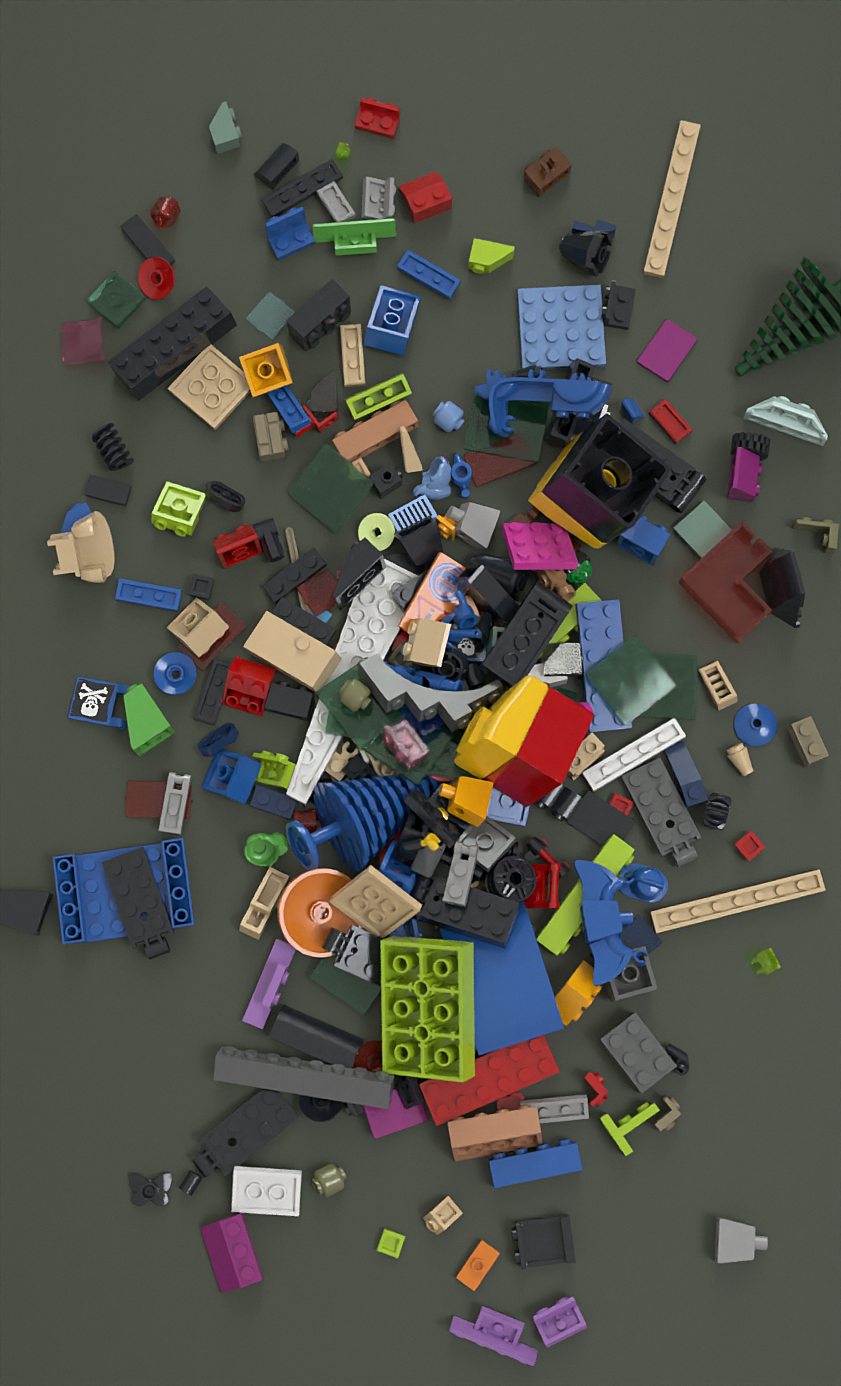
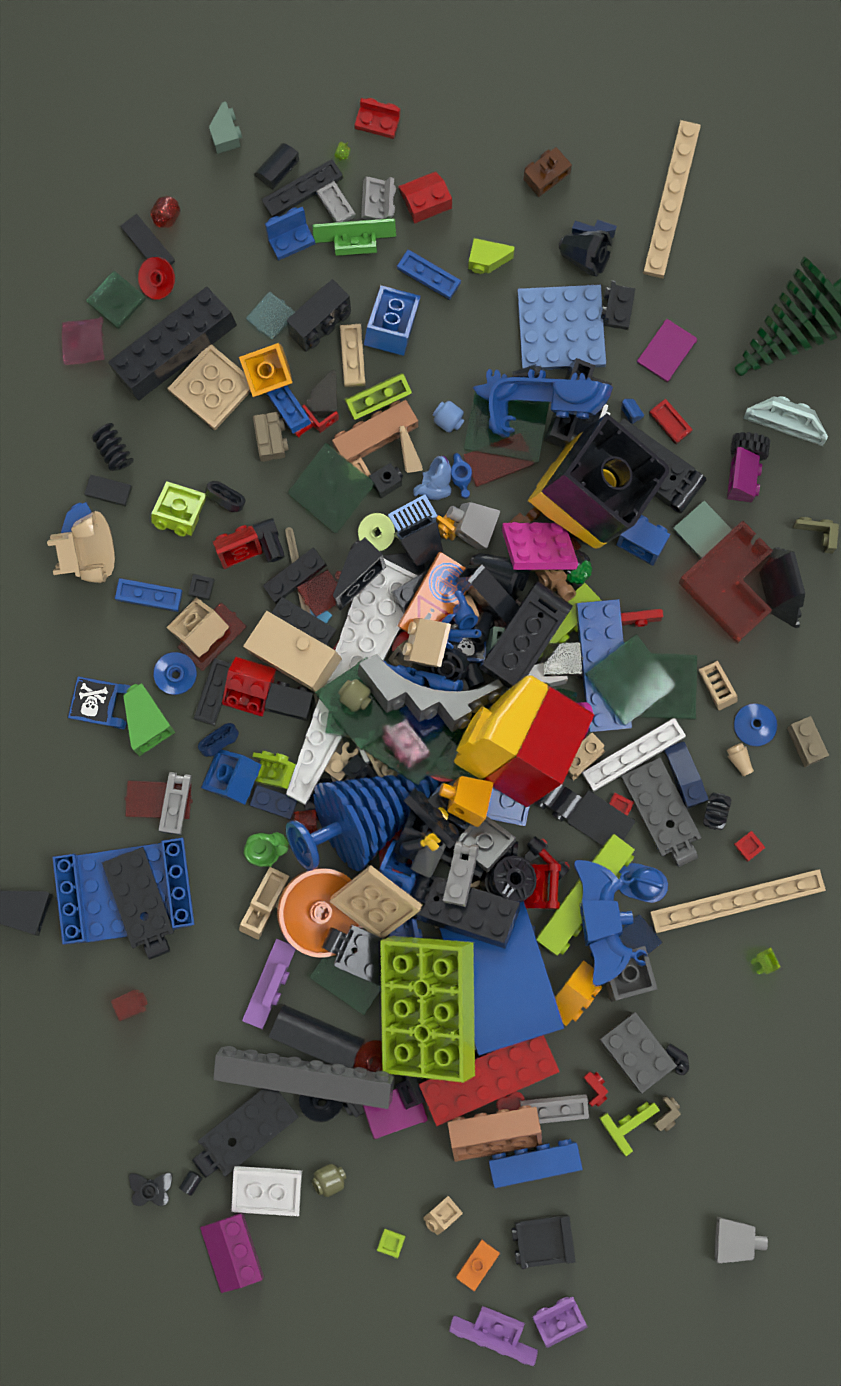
none -> clear red brick [111,990,148,1022]
none -> red plate [621,609,663,627]

